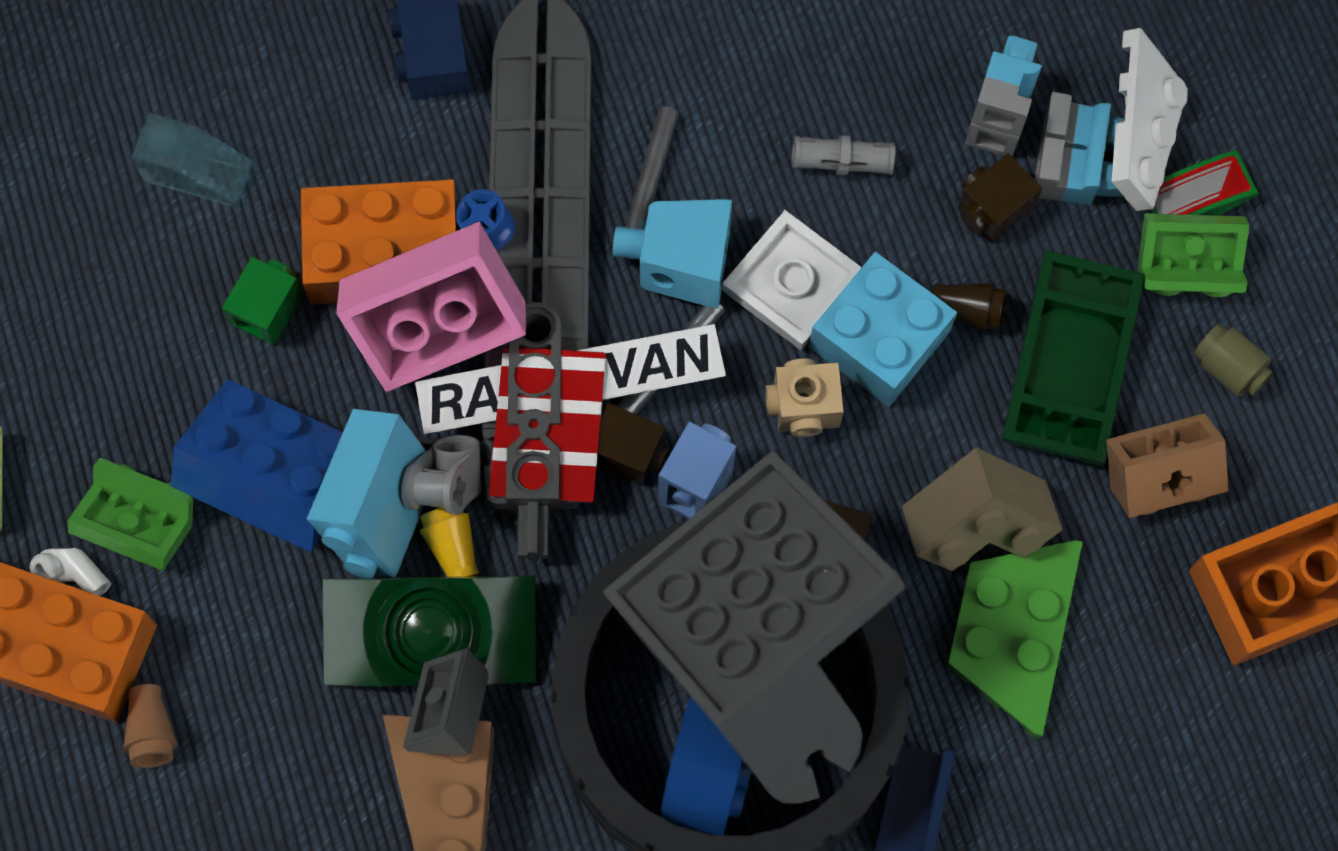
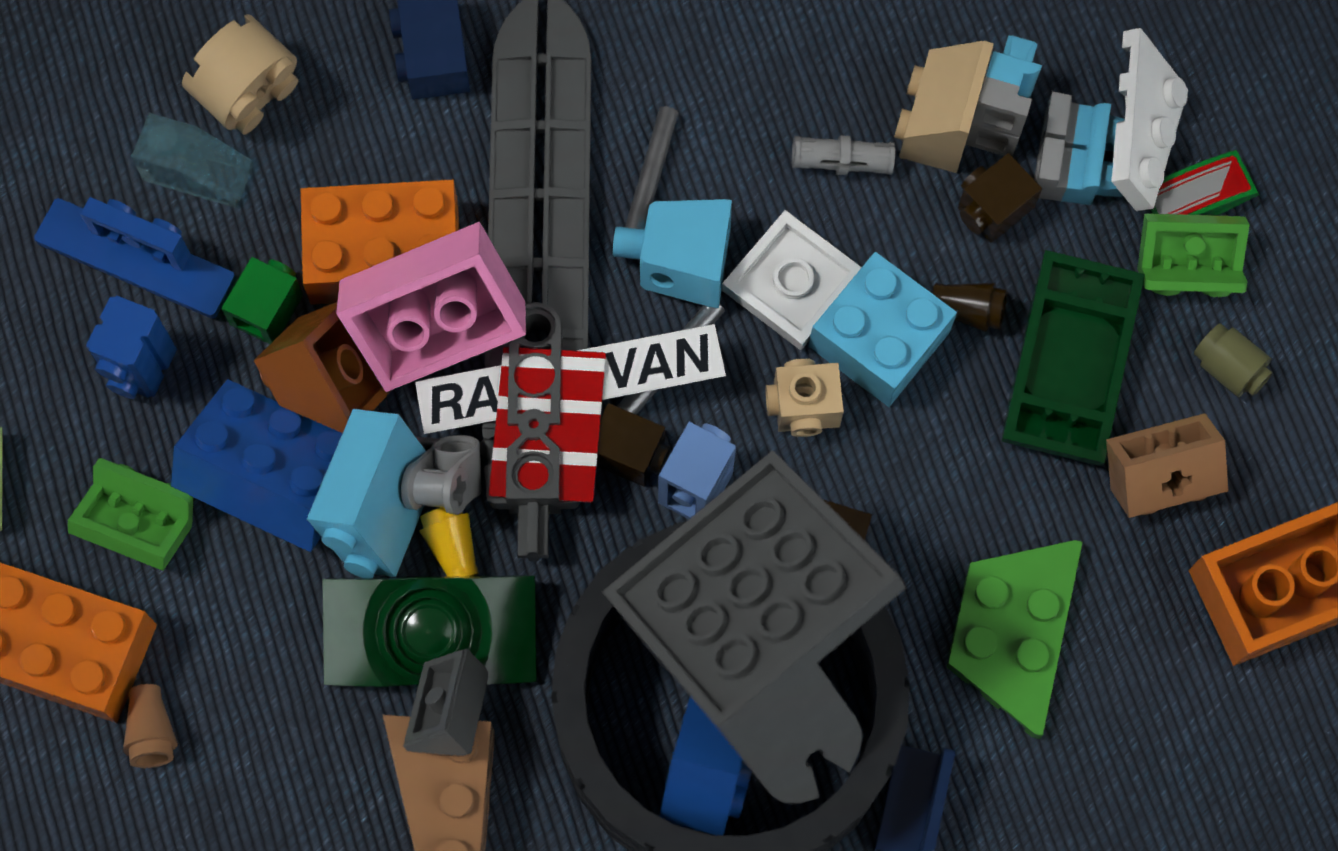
white arm [30,548,111,596] -> none
blue wheel [456,189,515,251] -> none
dark tan brick [902,447,1063,571] -> none
none -> blue bracket [34,197,236,319]
none -> blue brick [86,295,177,399]
none -> tan brick [182,15,299,135]
none -> dark orange slope [253,302,392,433]
none -> tan slope [894,41,994,173]

